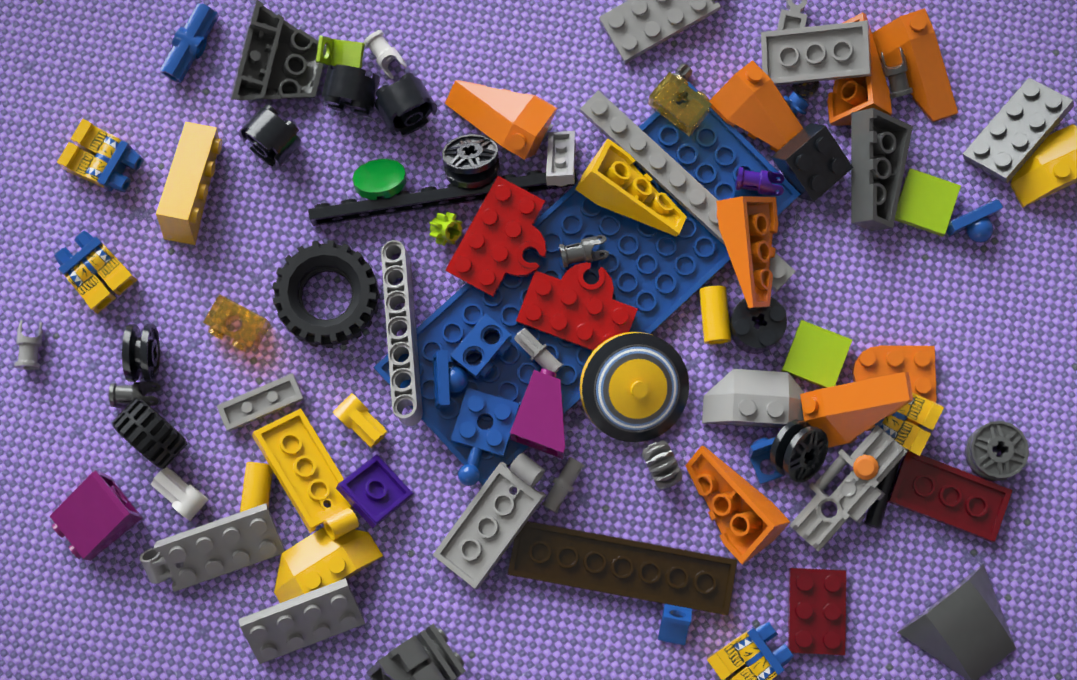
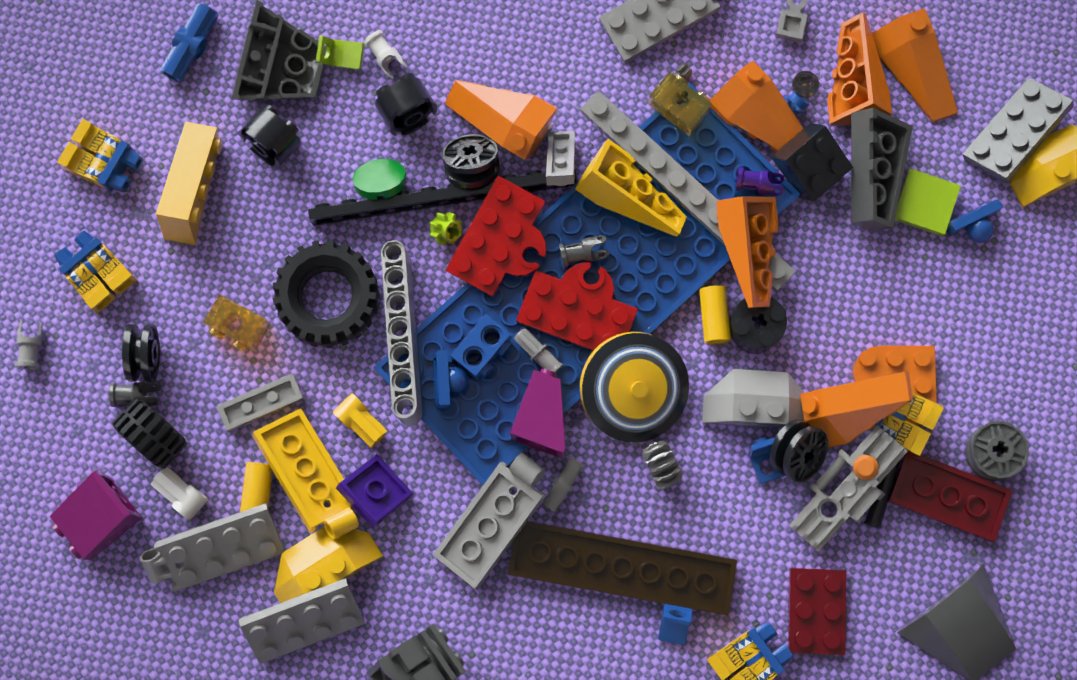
black brick [321,64,380,116] -> none
blue plate [450,388,520,486] -> none
orange wedge [685,446,790,564] -> none
light grey plate [761,20,871,85] -> none
lime tile [781,320,852,388] -> none
dark grey piece [881,47,913,98] -> none

